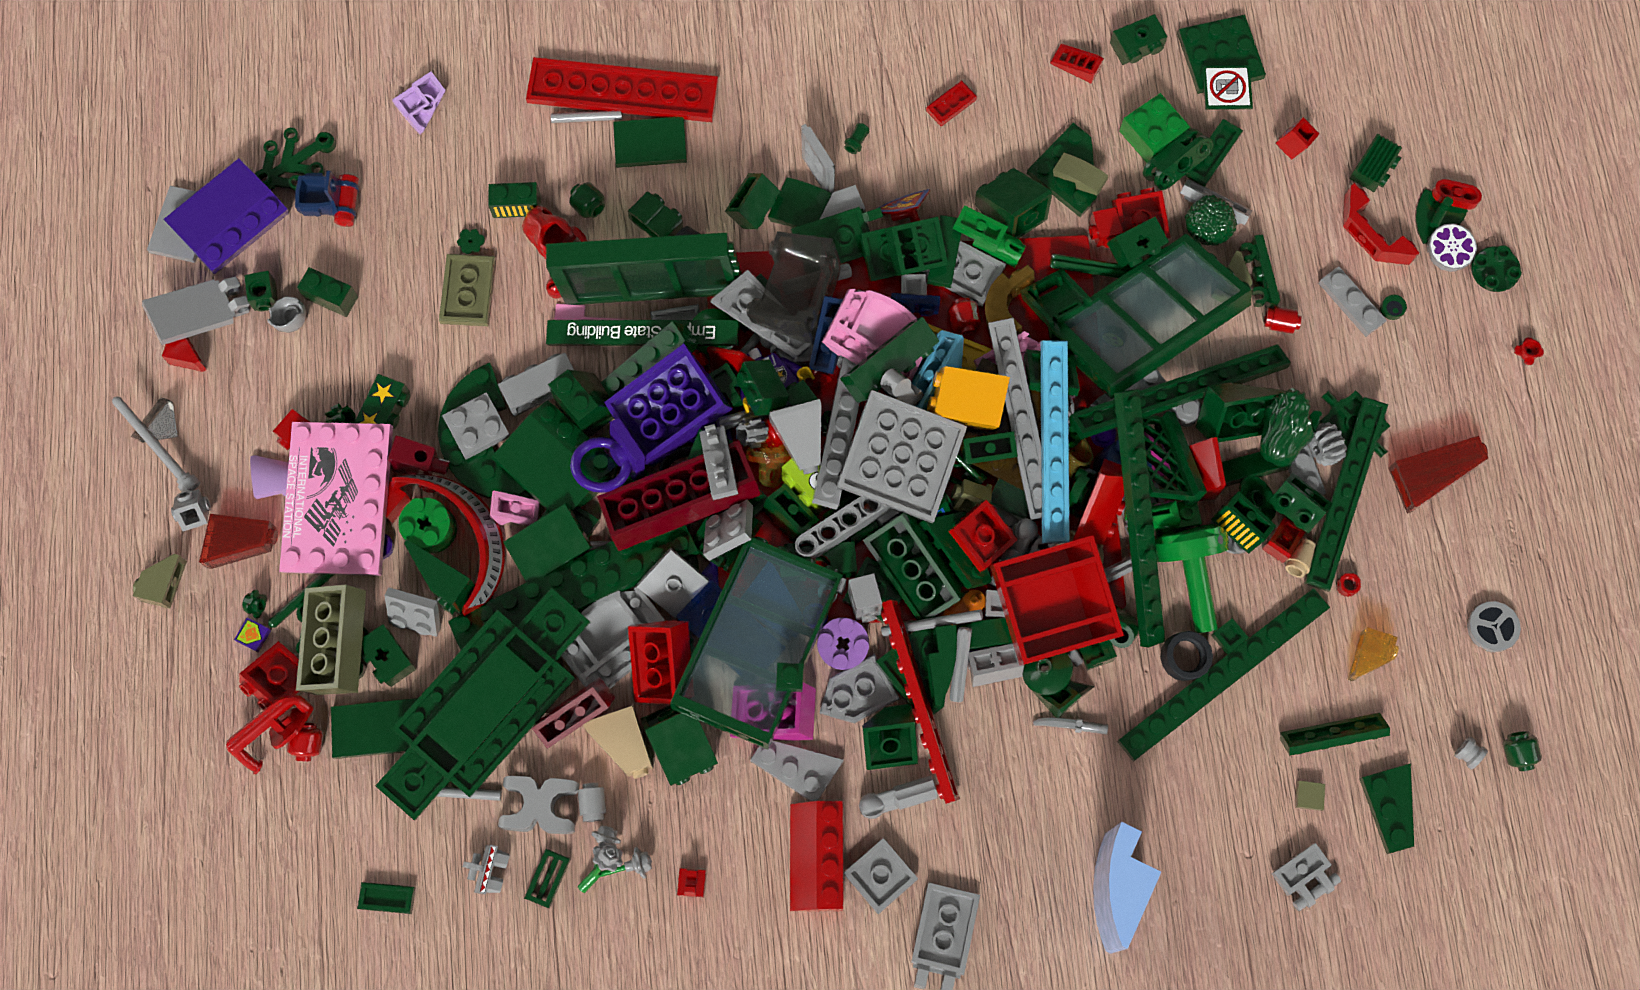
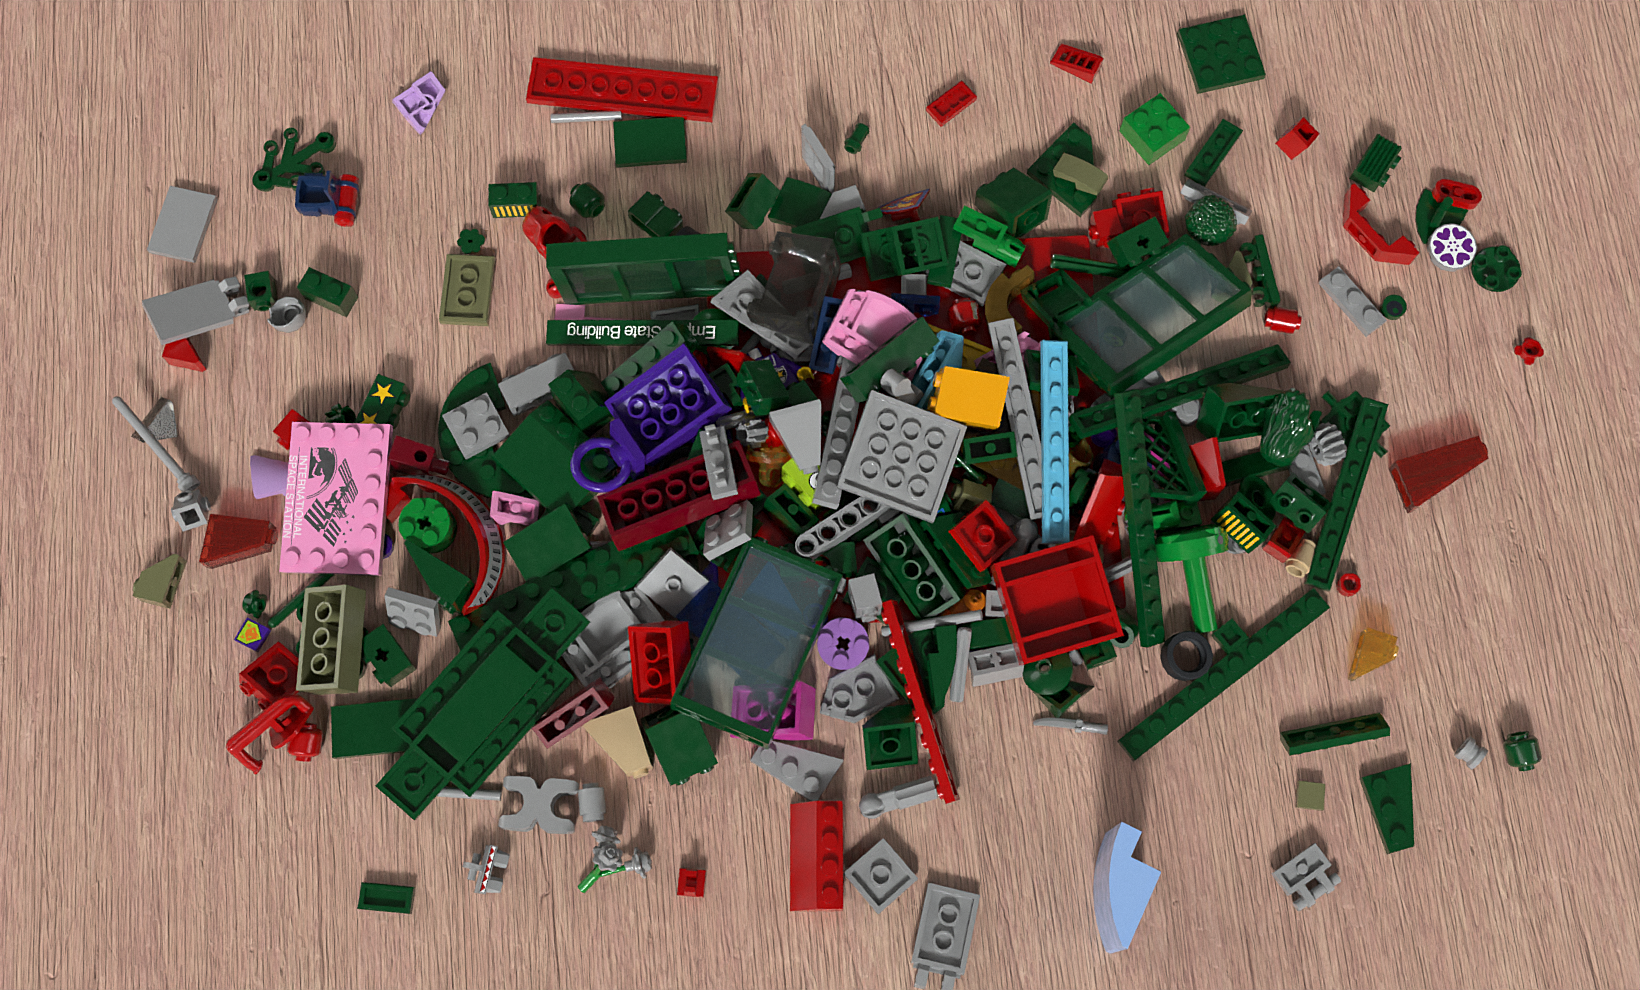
dark purple slope [163,158,289,275] -> none
dark green tile [524,849,571,909] -> none
dark green plate [776,662,804,692] -> none
dark green brick [1110,14,1168,65] -> none
dark green piece [1143,128,1213,190] -> none
piece [1202,66,1253,110] -> none
light grey tile [1467,601,1521,653] -> none

